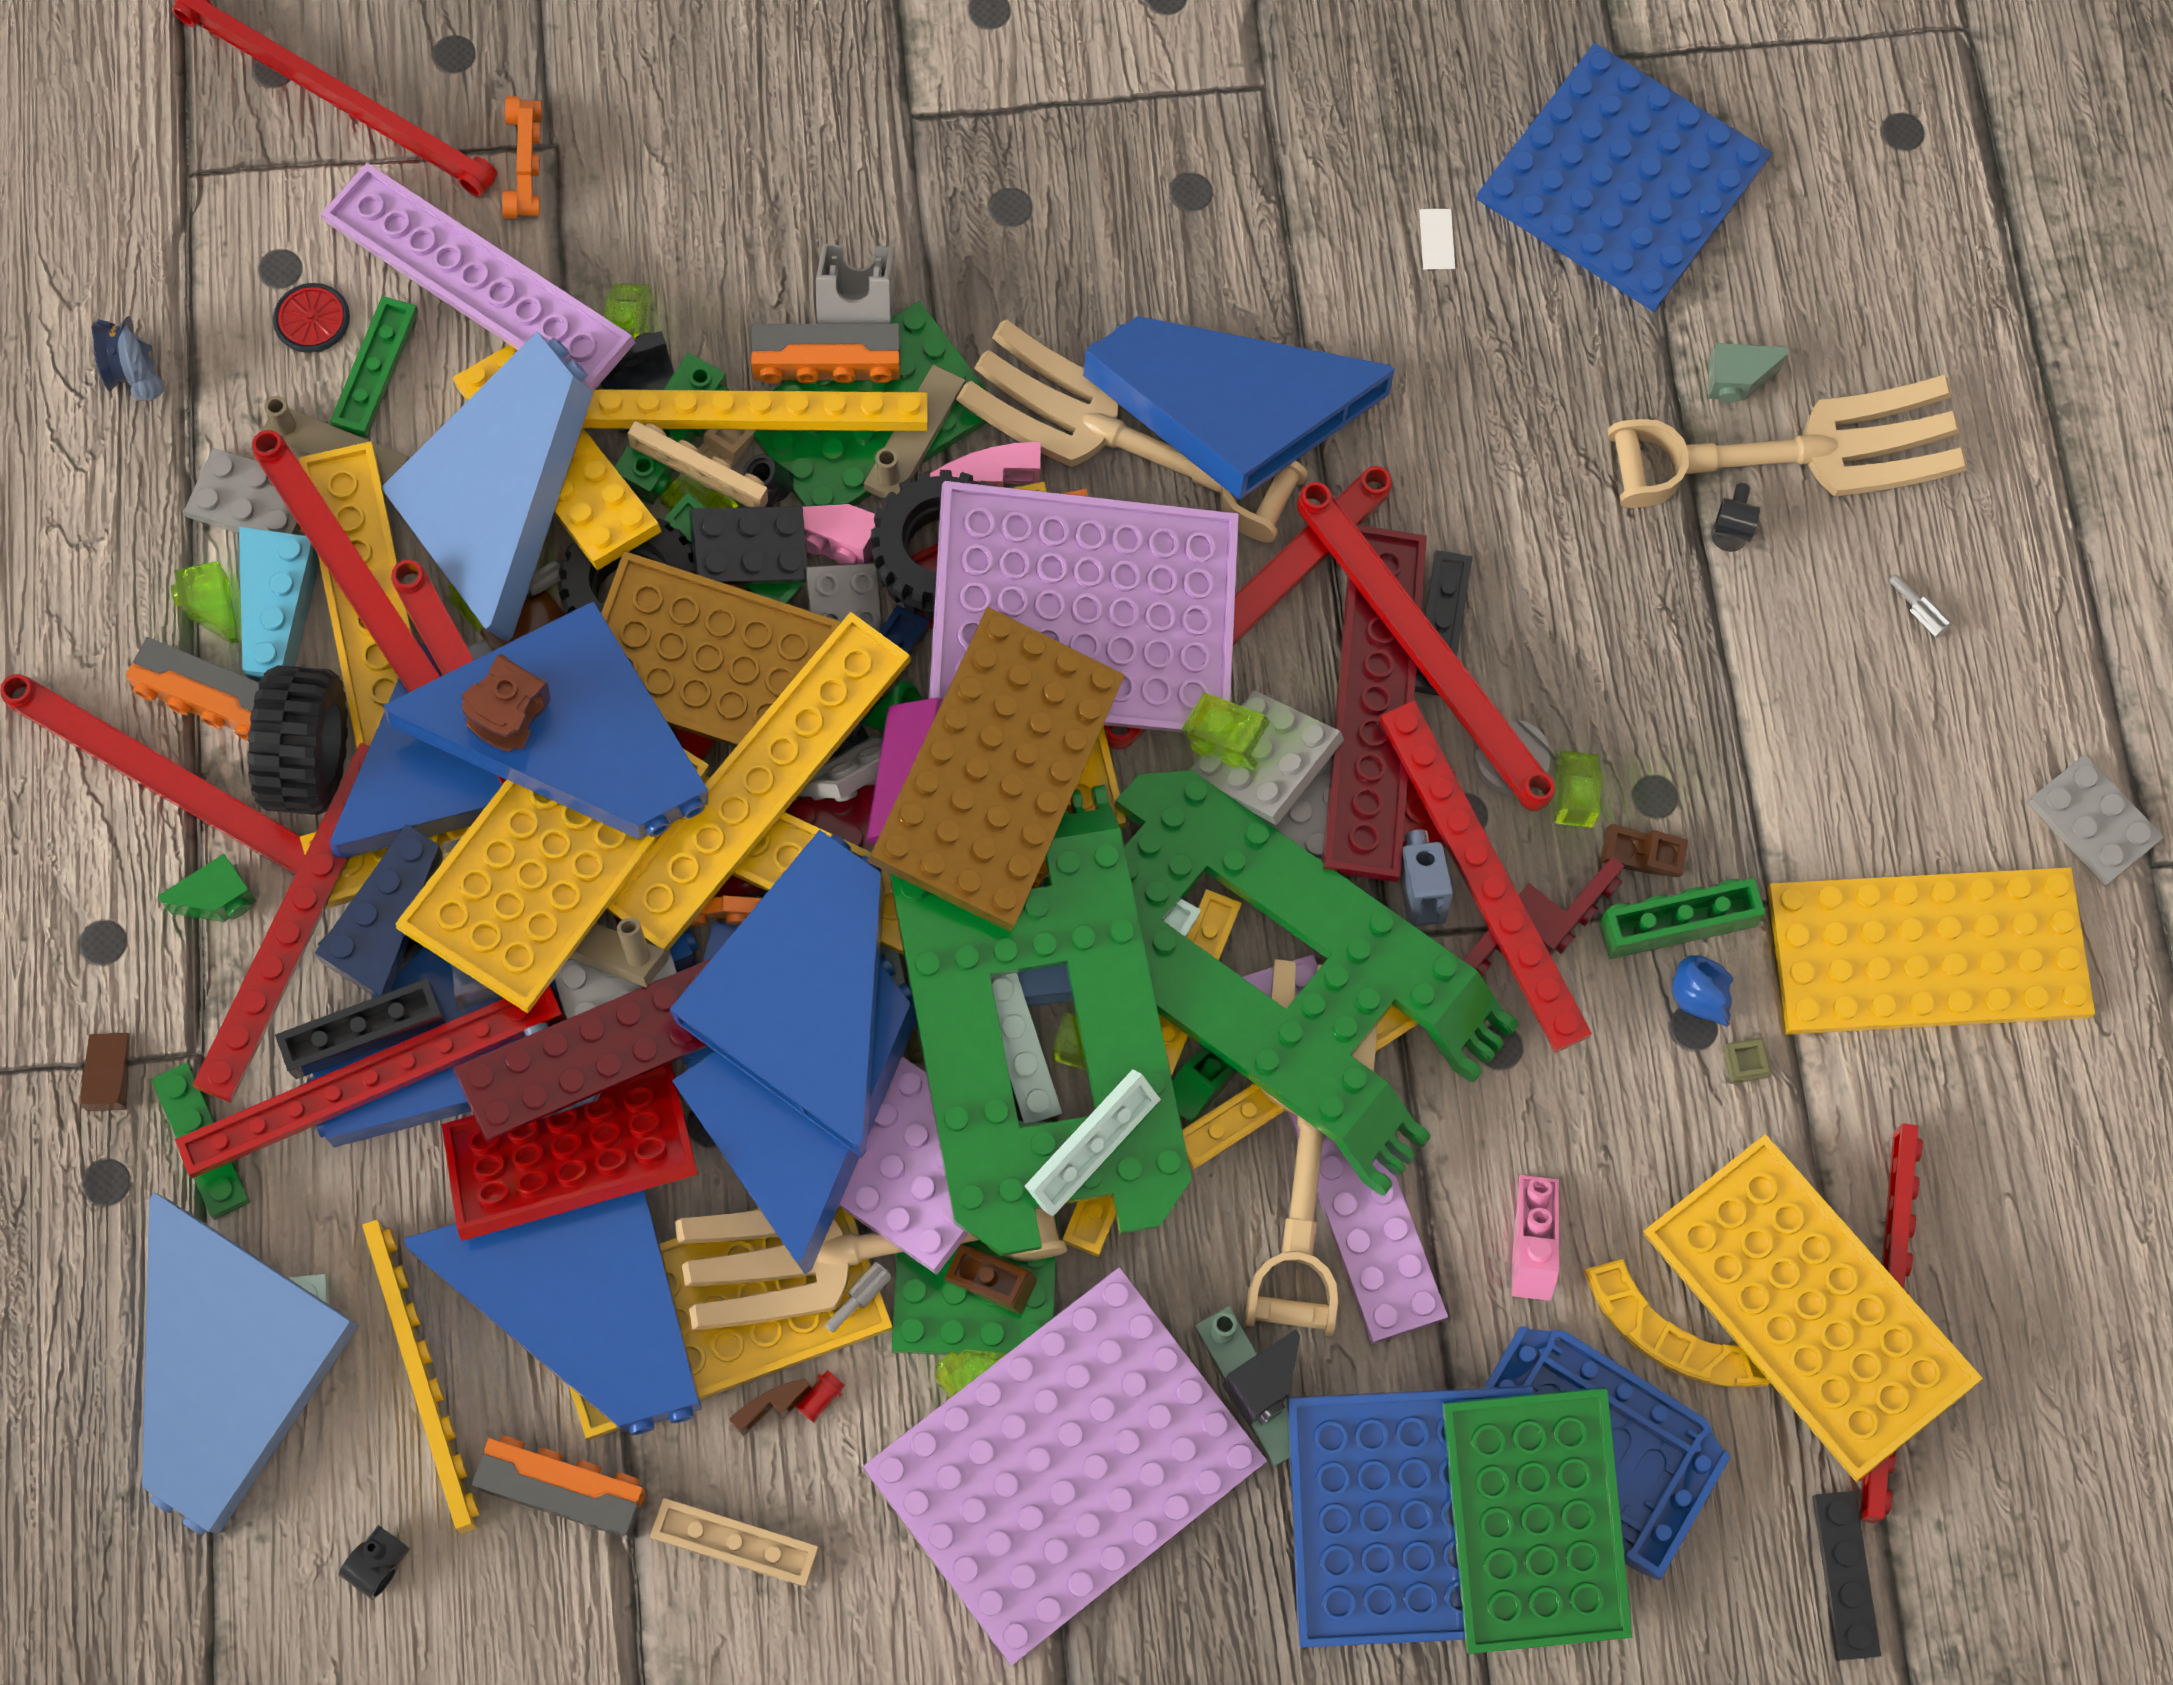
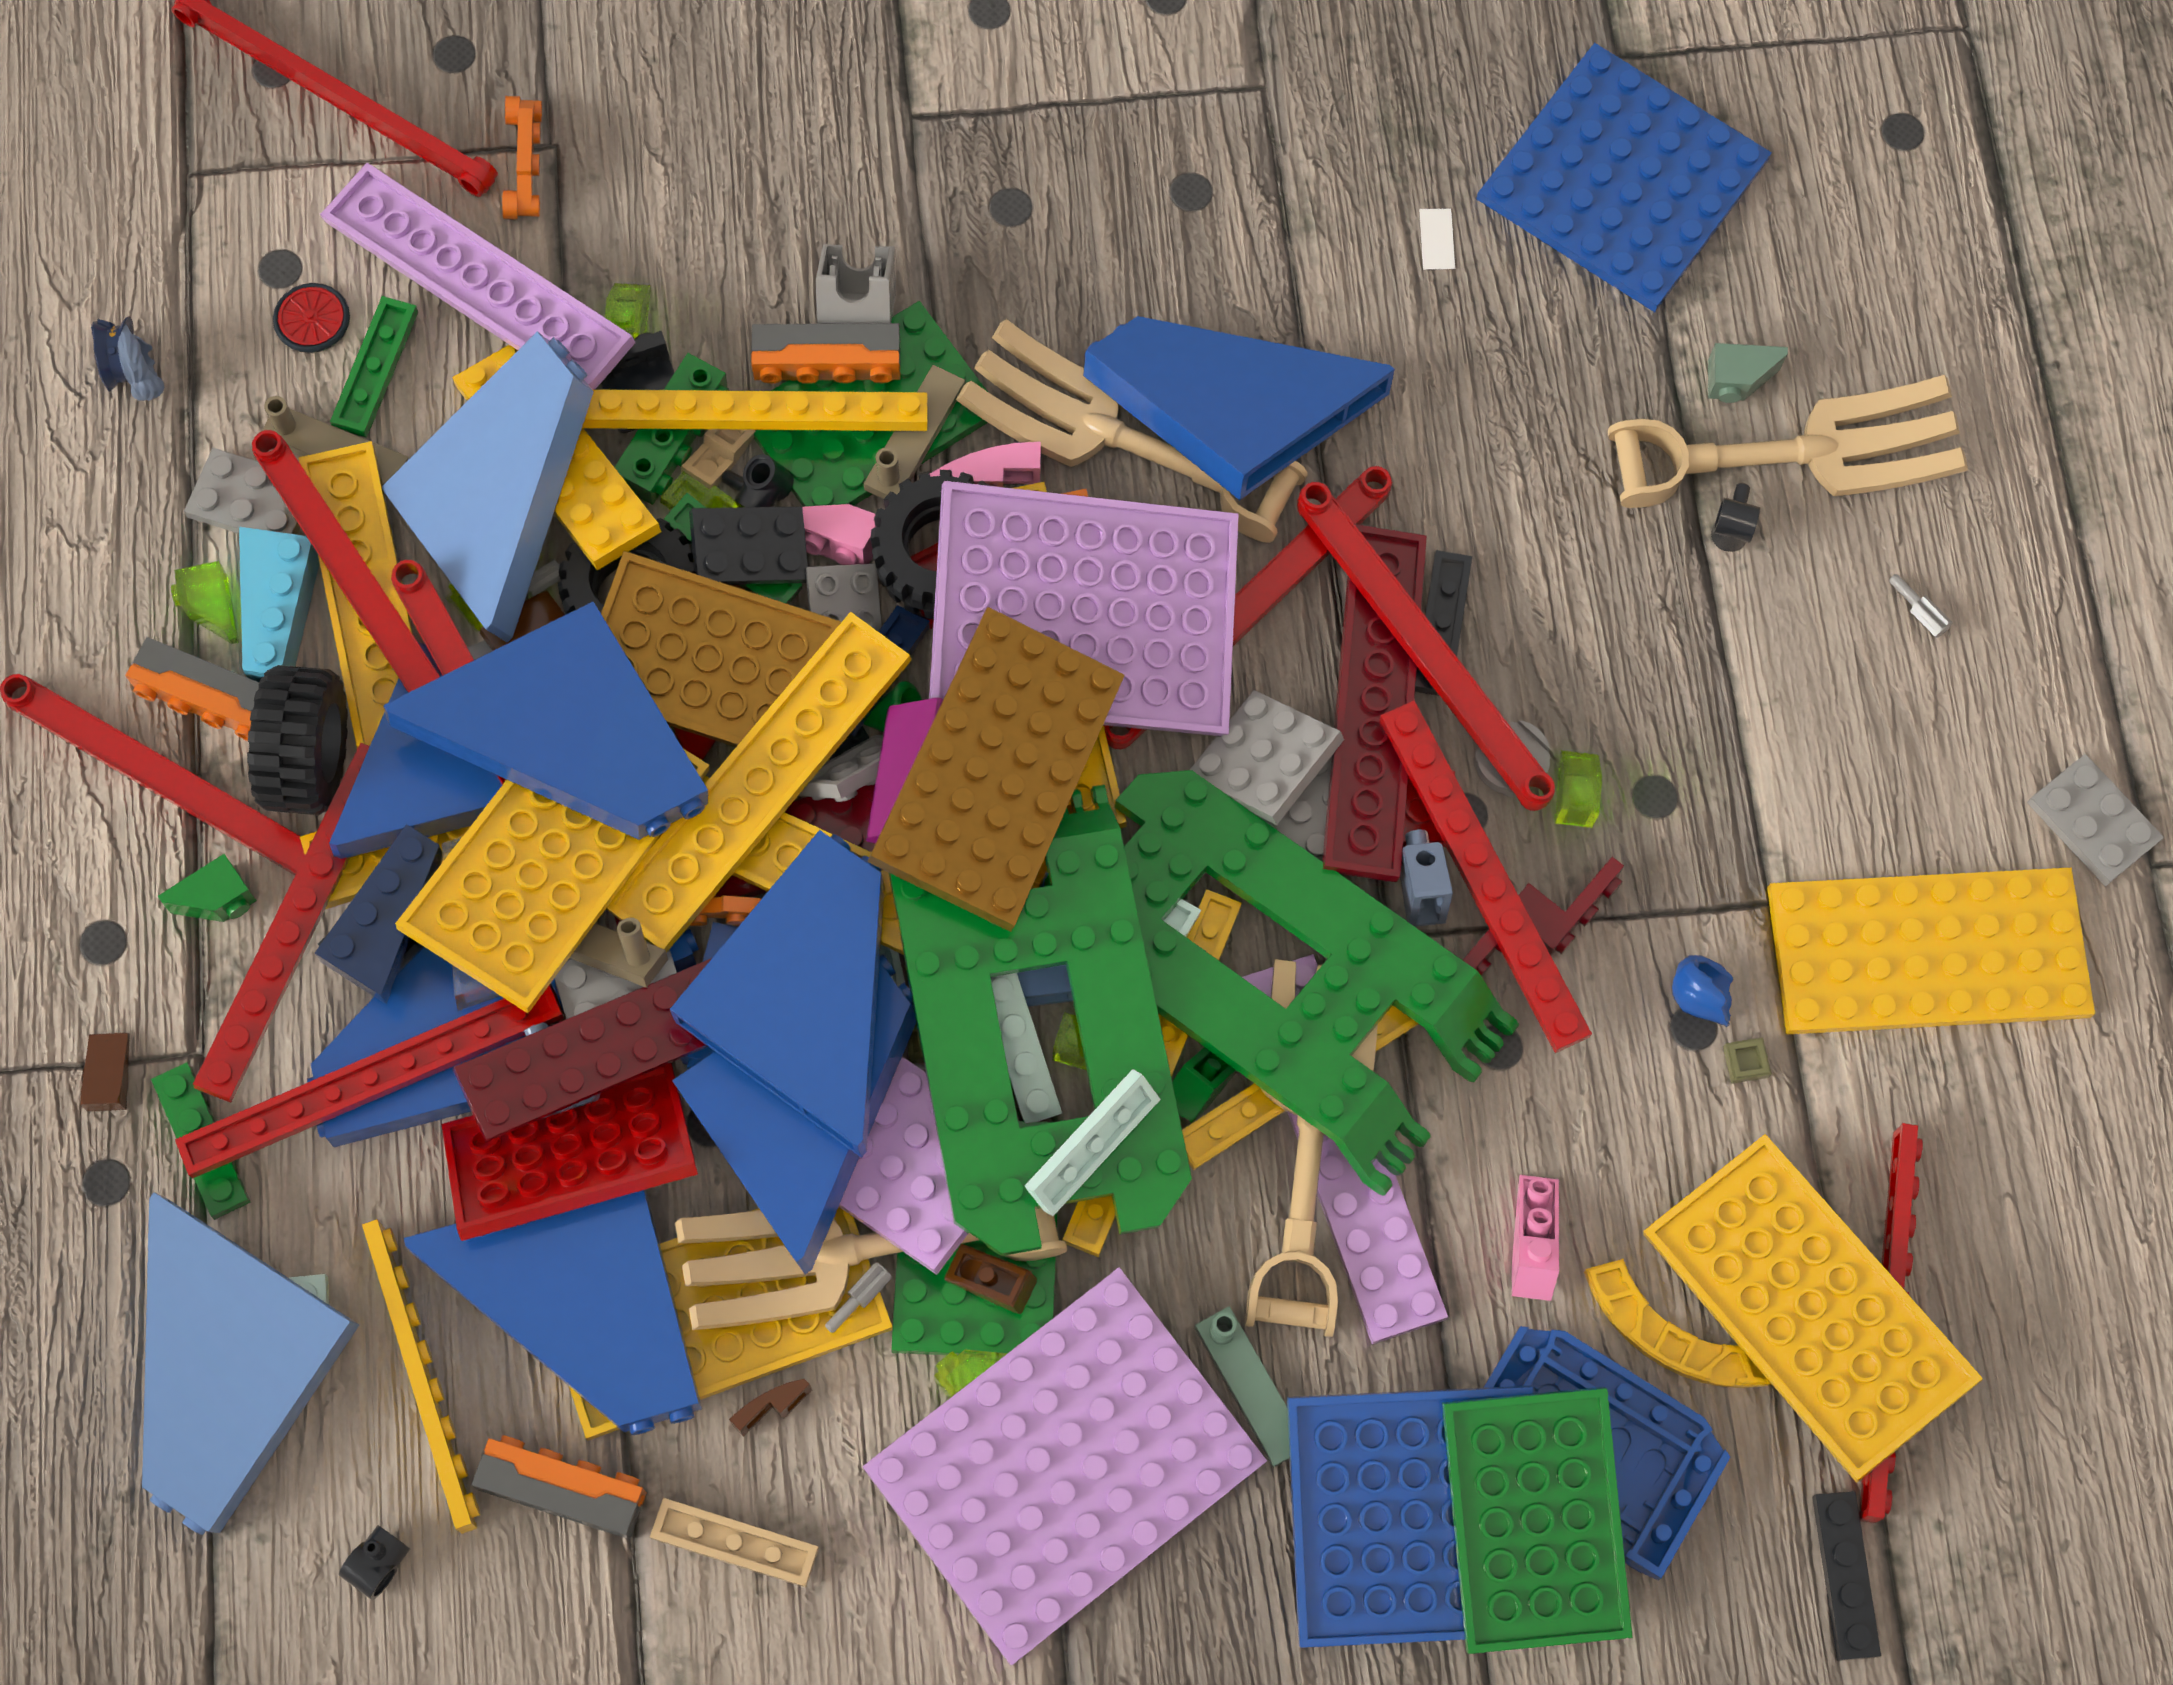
black brick [275,978,446,1079] -> none
copper piece [461,654,550,753] -> none
tan plate [628,421,768,507] -> none
red pin [795,1370,845,1423] -> none
clear neon green bracket [1181,692,1270,770] -> none
black slope [1222,1329,1300,1426] -> none
green brick [1599,878,1766,959] -> none
reddish brown slope [1600,824,1688,877] -> none

